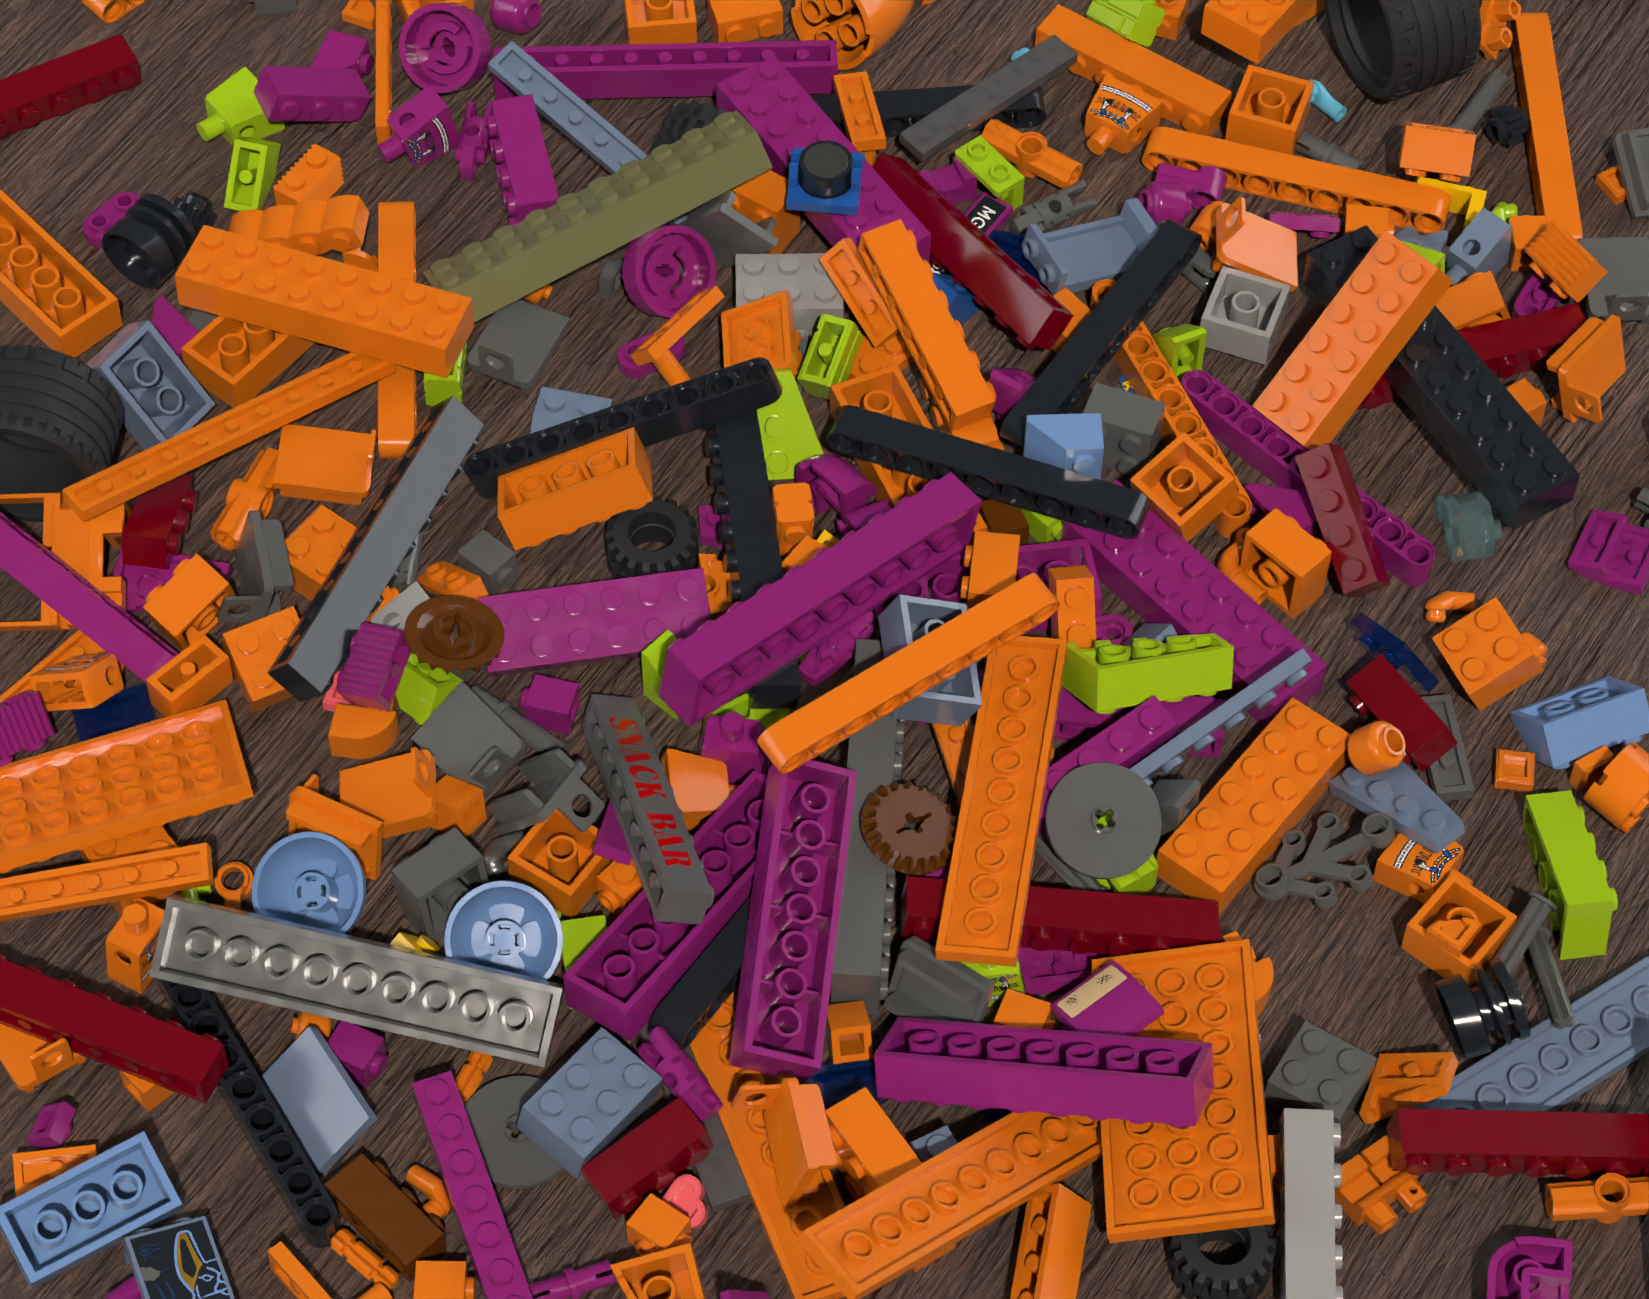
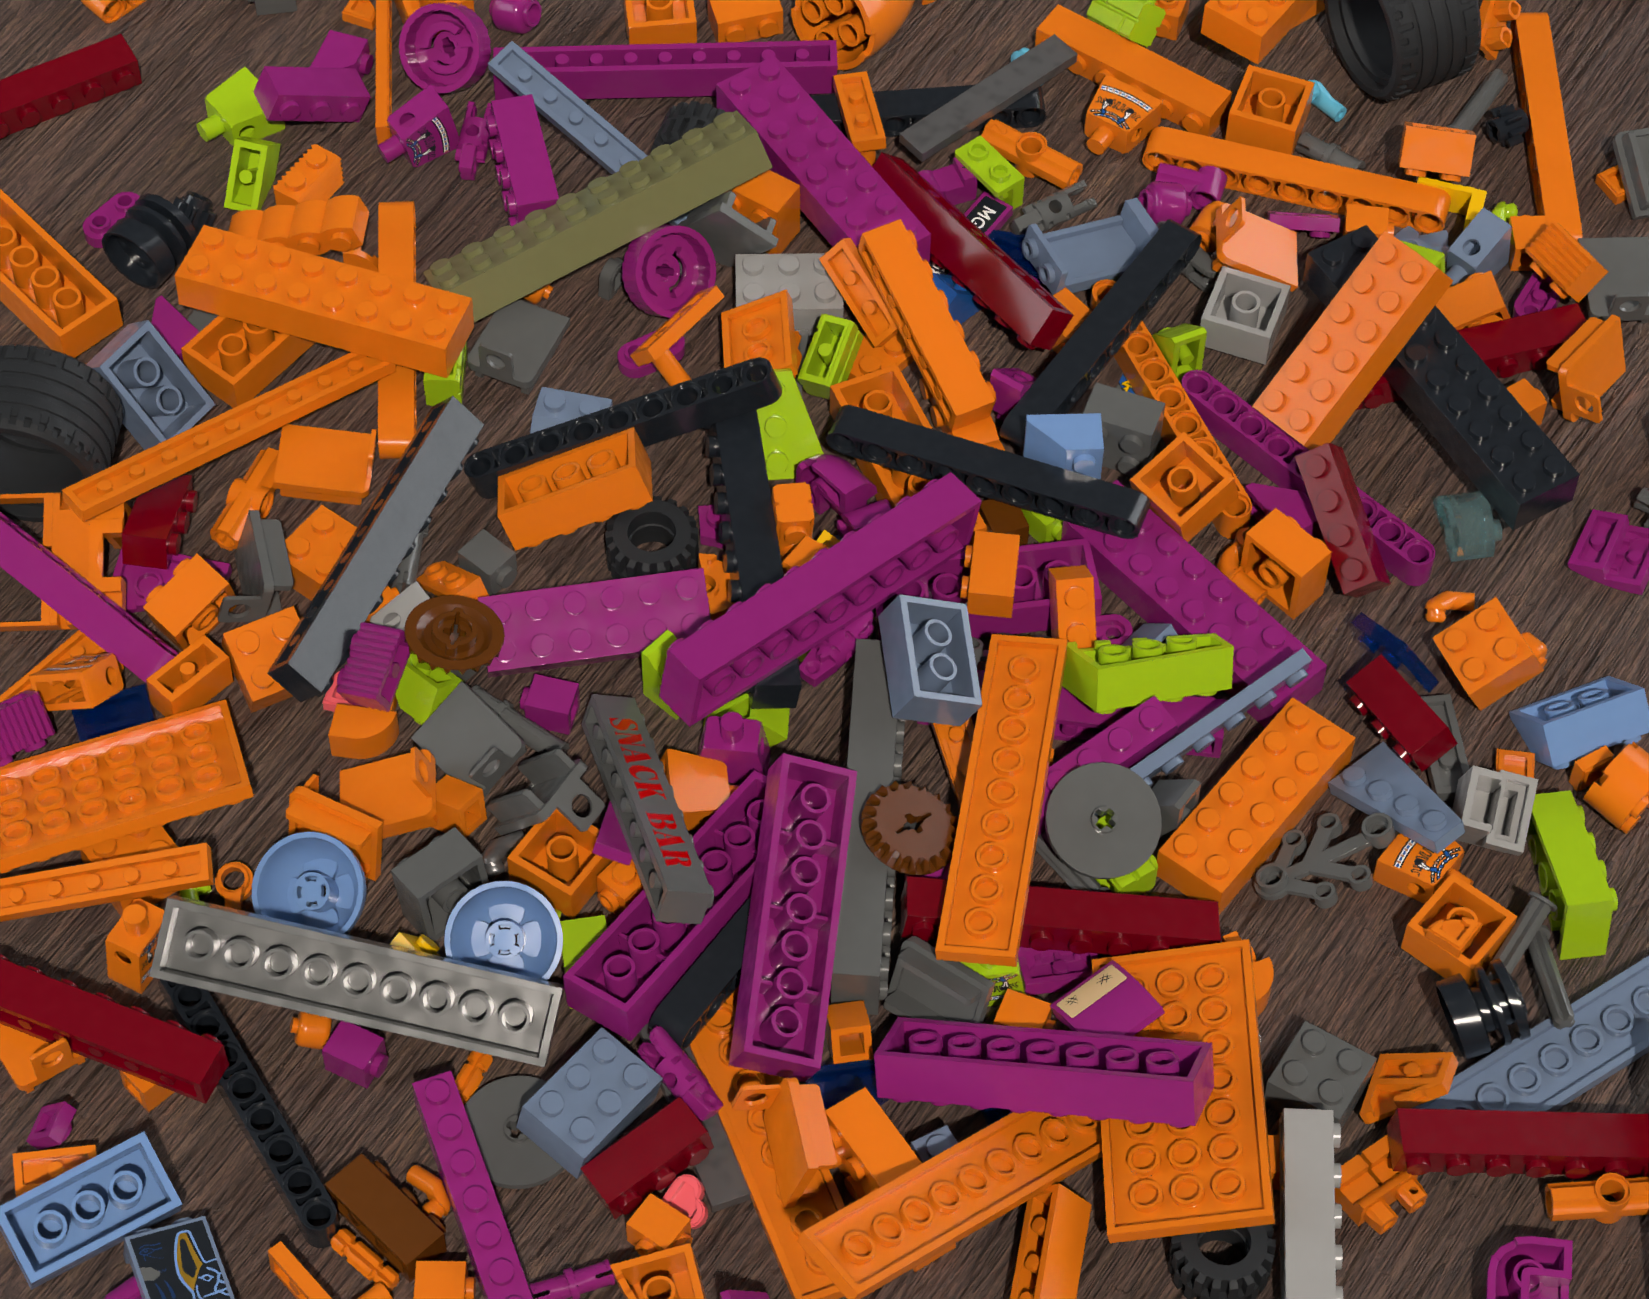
sand blue tile [260,1027,378,1173] -> none
orange beam [757,573,1060,774] -> none
piece [786,140,865,216] -> none
orange head [1347,721,1406,776] -> none
none -> light grey plate [1452,765,1539,856]

